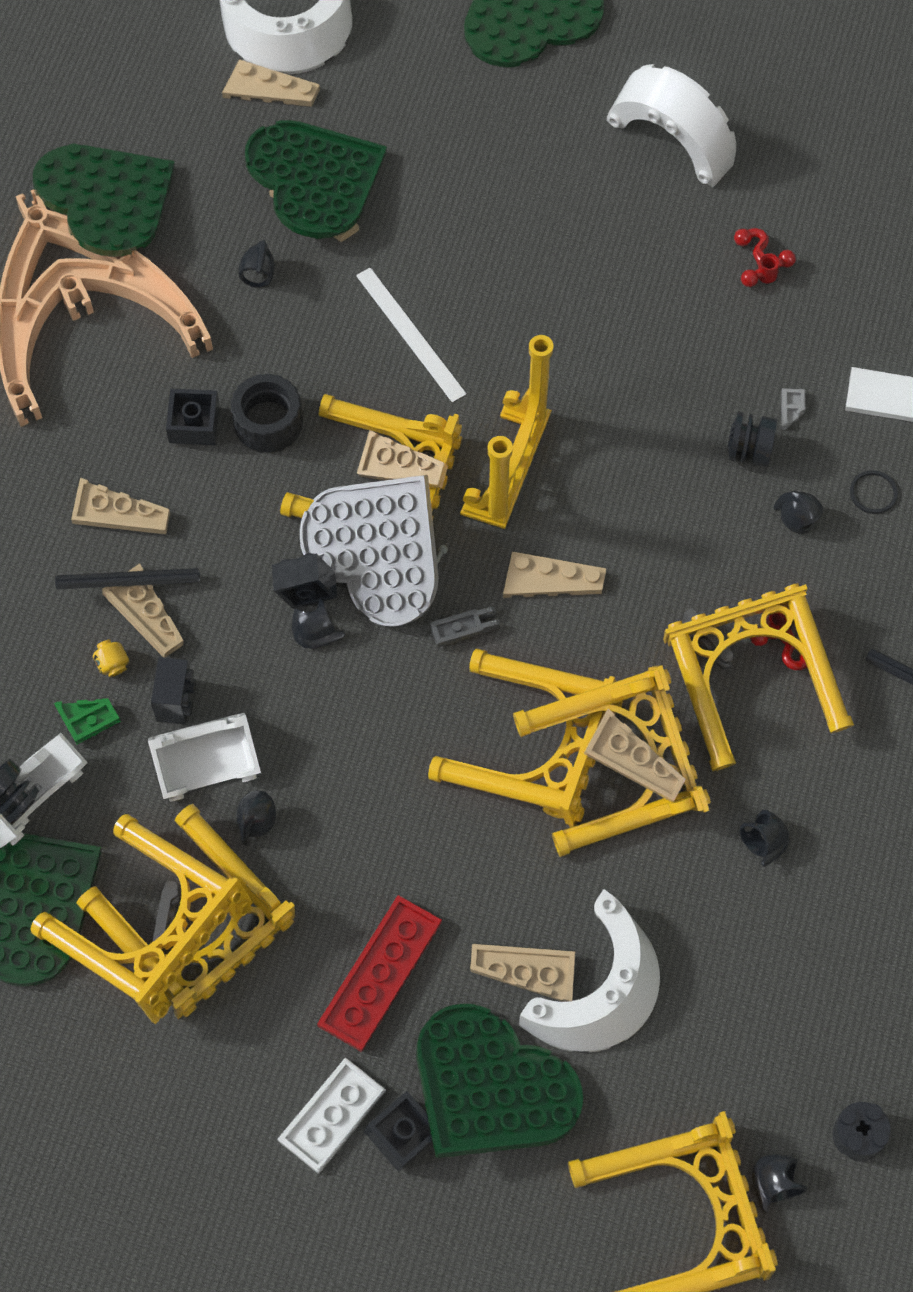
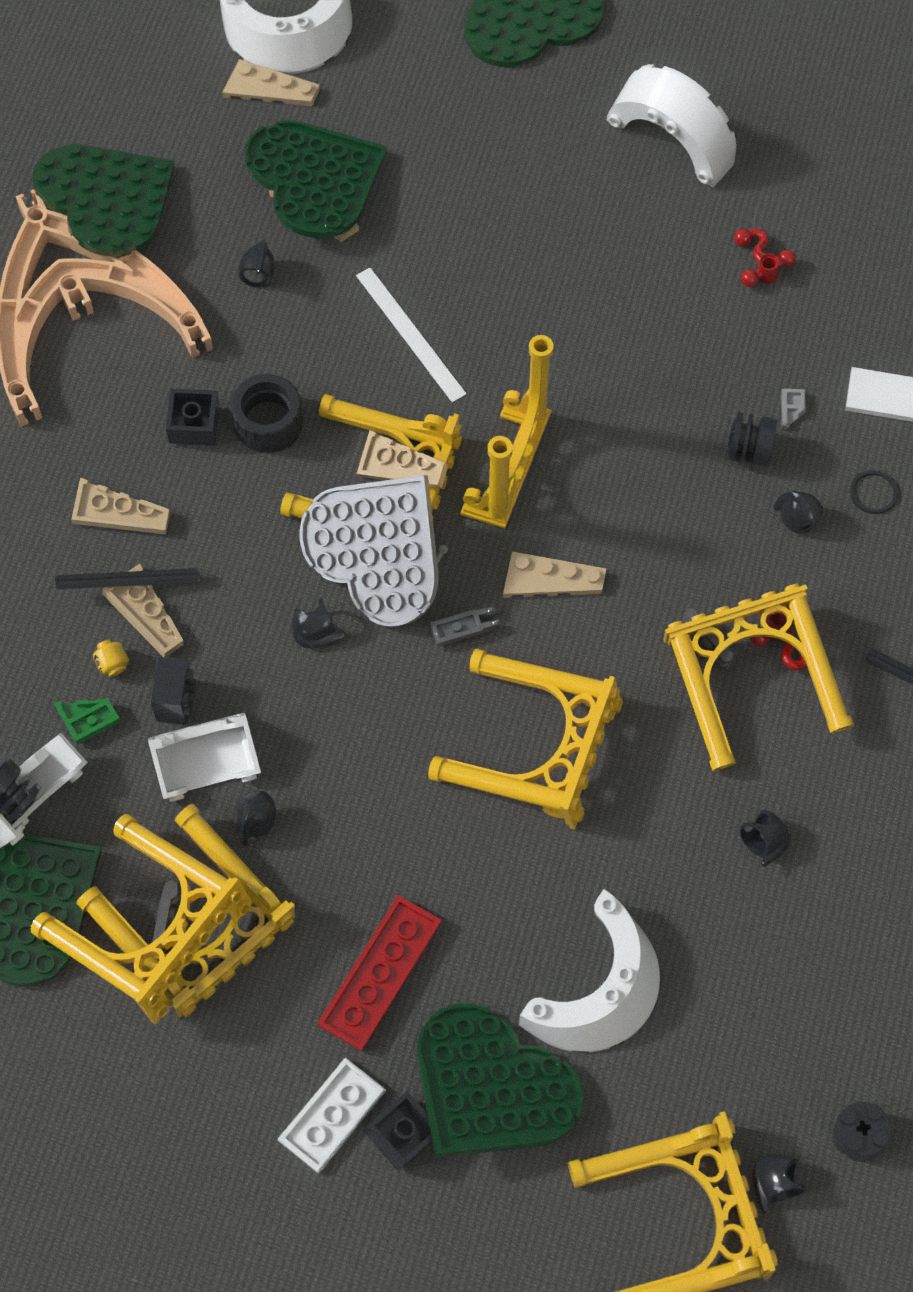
black brick [272,553,337,609] -> none
tan wing [470,944,575,1002] -> none
yellow arch [513,665,711,857] -> none
tan wing [583,709,685,802] -> none

